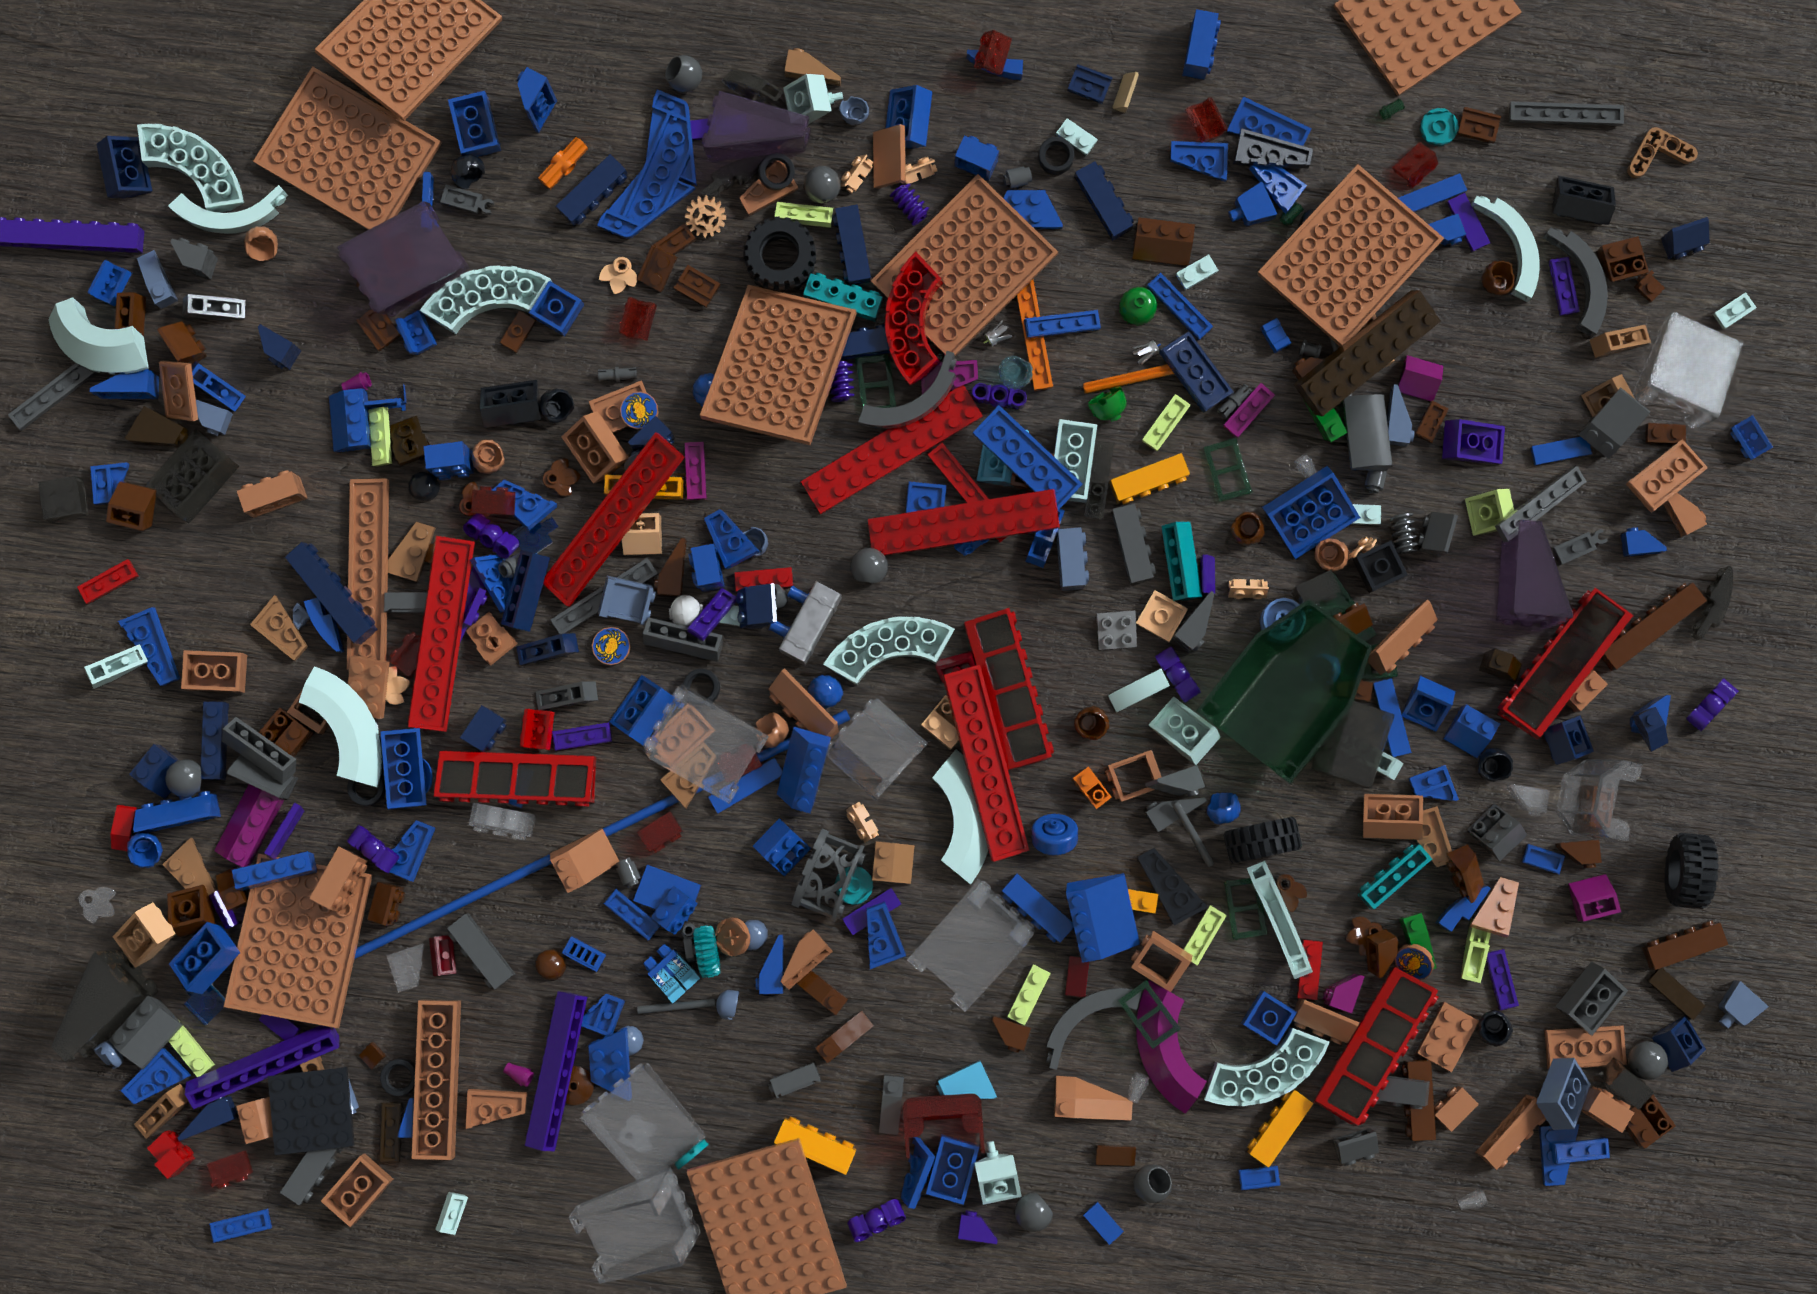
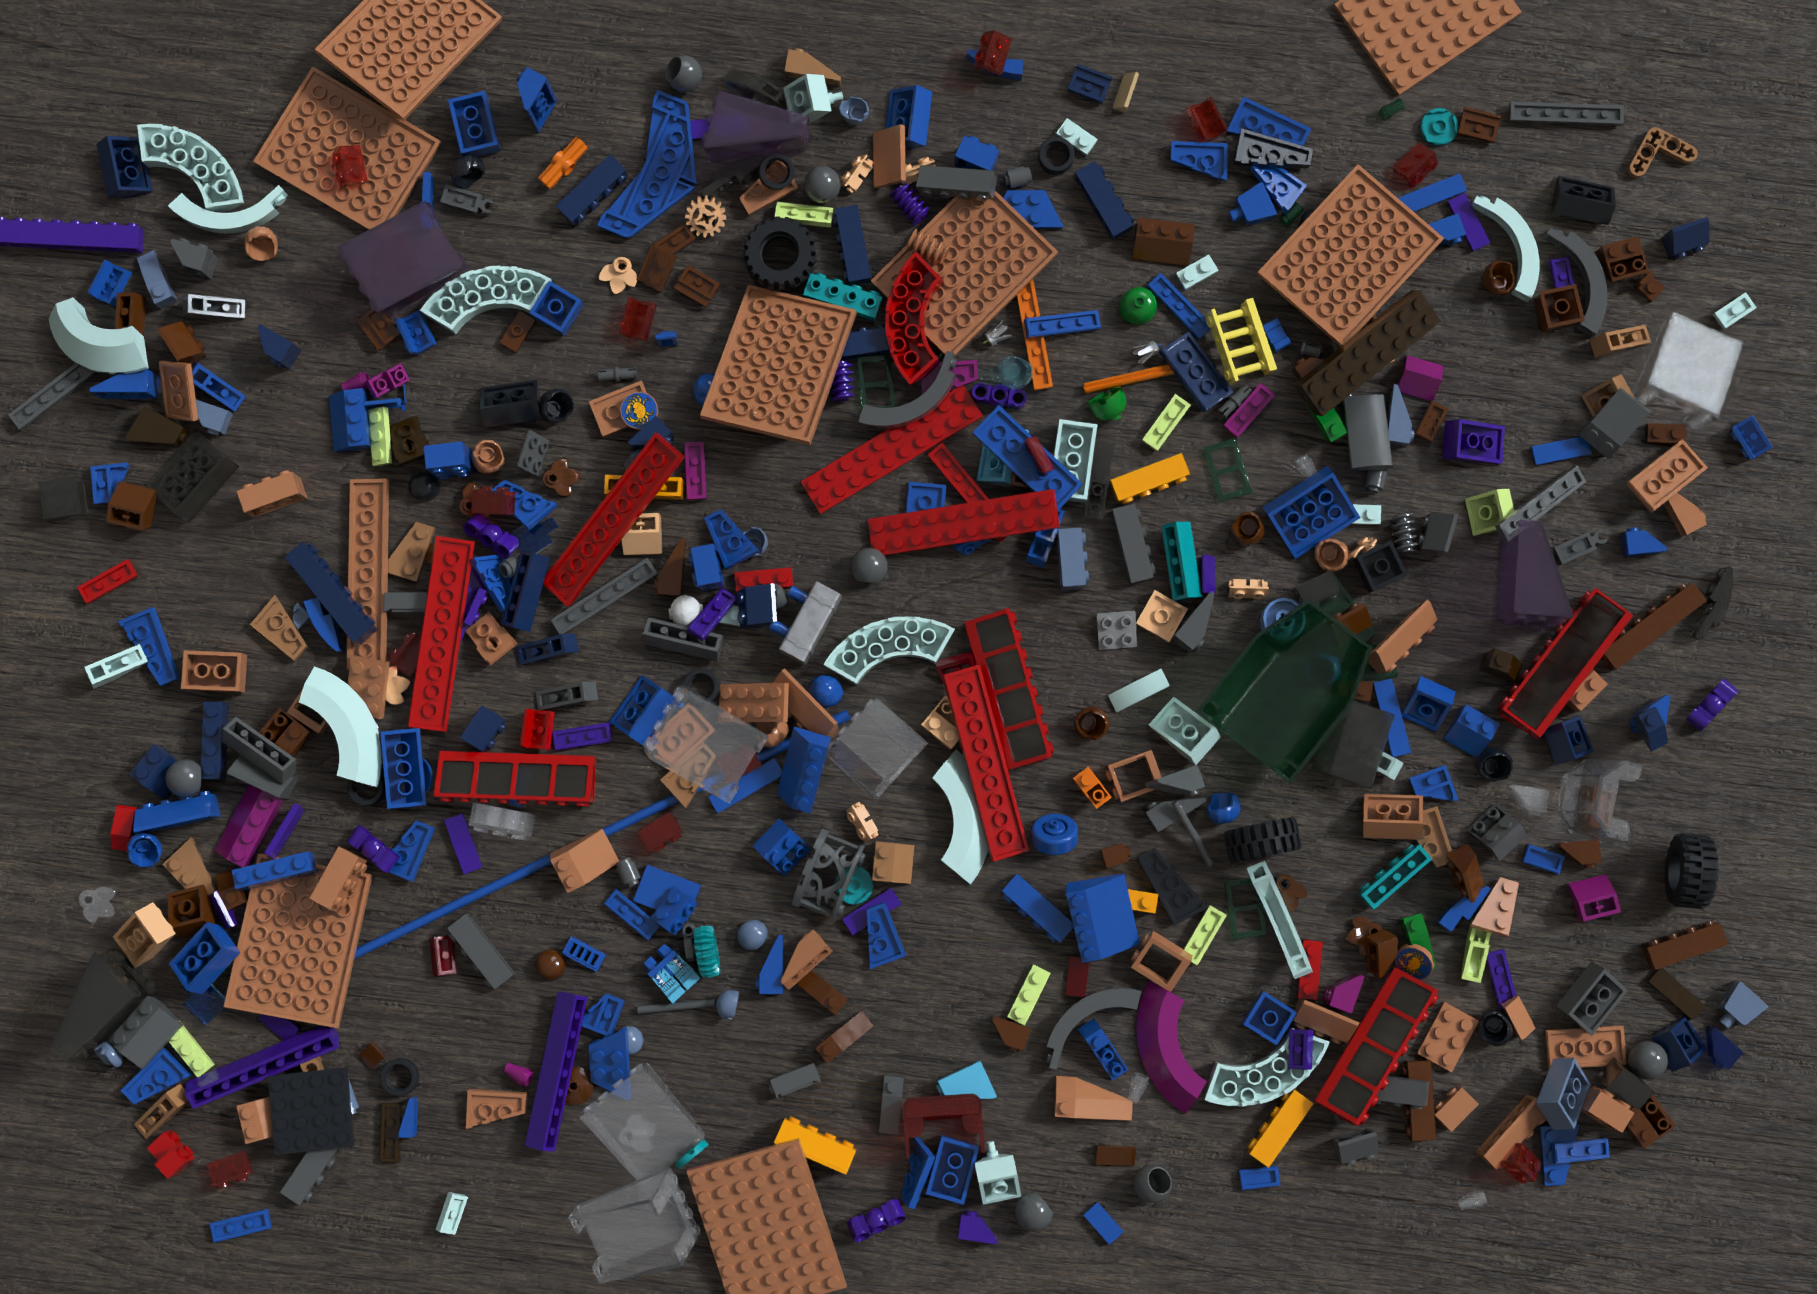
dark blue slope [178,1096,239,1141] -> none
nougat brick [321,1154,394,1227] -> none
reddish brown slope [367,882,405,926] -> none
clear wing [387,944,424,993] -> none
nougat brick [412,1000,461,1160] -> none
nougat brick [562,411,629,484] -> none
tile [592,627,631,666] -> none
sand blue panel [598,575,655,625] -> none
nougat tile [715,917,750,956] -> none
clear windscreen [907,879,1036,1012] -> none
clear green window [1118,980,1181,1049] -> none
dark purple piece [1155,646,1201,703] -> none
blue brick [1182,9,1221,79] -> none
none -> clear red bracket [332,145,368,188]
none -> magenta slope [365,363,410,398]
none -> dark purple tile [444,813,483,874]
none -> dark grey hinge [517,430,549,476]
none -> blue slope [655,330,678,347]
none -> nougat plate [719,683,789,723]
none -> nougat piece [907,229,950,266]
none -> dark grey brick [916,165,997,201]
none -> dark red slope [1024,436,1054,476]
none -> blue slope [1078,1018,1128,1081]
none -> reddish brown brick [1100,843,1131,869]
none -> light yellow fence [1206,298,1277,386]
none -> dark purple slope [1288,1029,1313,1070]
none -> nougat slope [1501,995,1536,1040]
none -> clear red bracket [1501,1143,1540,1184]
none -> reddish brown slope [1533,284,1585,333]
none -> clear blue slope [1706,1025,1744,1070]

